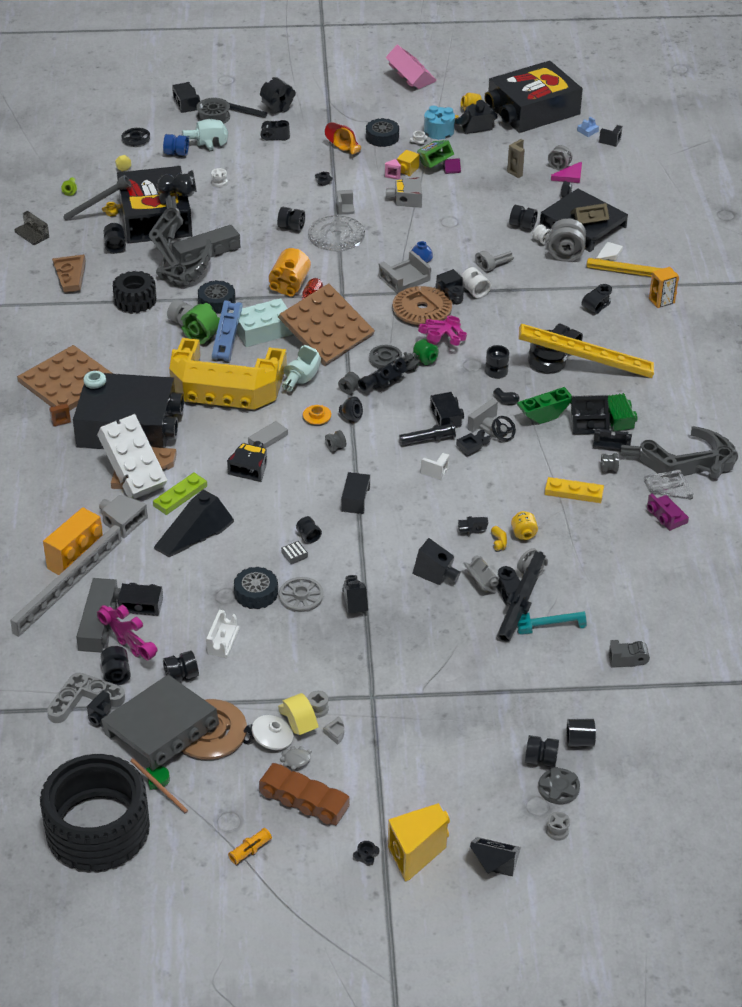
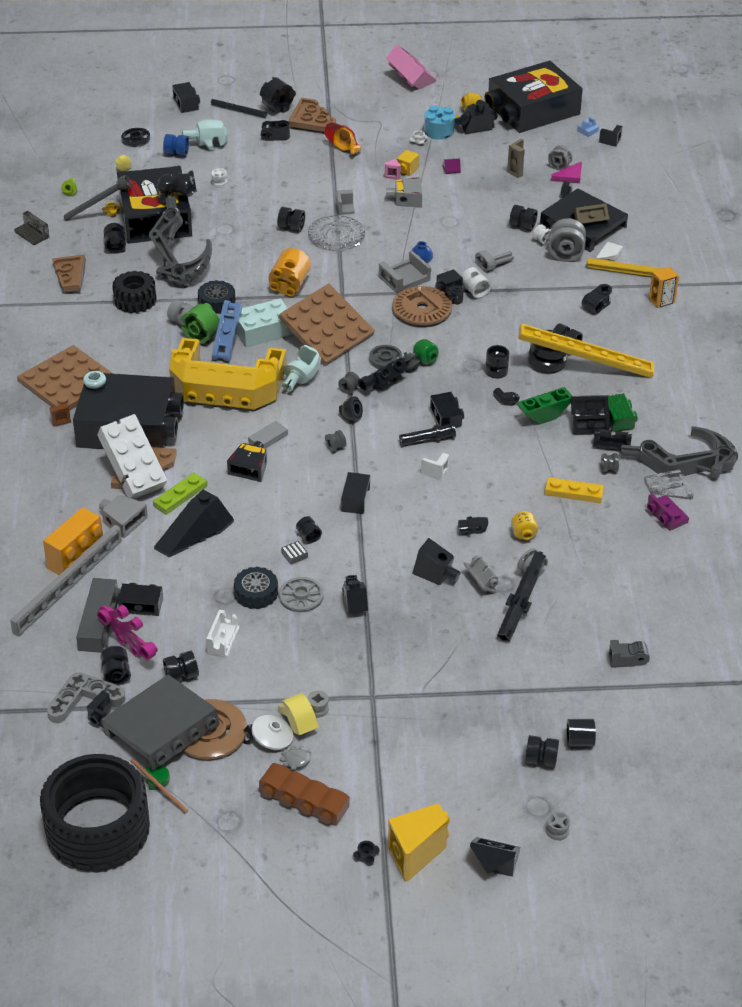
dark grey brick [172,225,241,263] -> none
dark grey wheel [197,98,230,124] -> none
light orange pin [228,828,272,865] -> none
clear red brick [302,278,323,298] -> none
light orange piece [303,405,332,425] -> none
black plate [315,171,333,186] -> none
light grey tile [323,717,344,745] -> none
black wheel [366,118,399,147] -> none
bright green torso [417,140,454,168] -> none
dark pink plant [418,316,467,346] -> none
black plate [456,430,491,455] -> none
light grey piece [468,398,516,441] -> none
yellow arm [491,526,507,551] -> none
black piece [496,566,520,603] -> none
teal hinge [517,611,587,635] -> none
dark grey wheel [539,767,580,804] -> none
none -> medium nougat plate [288,97,336,133]

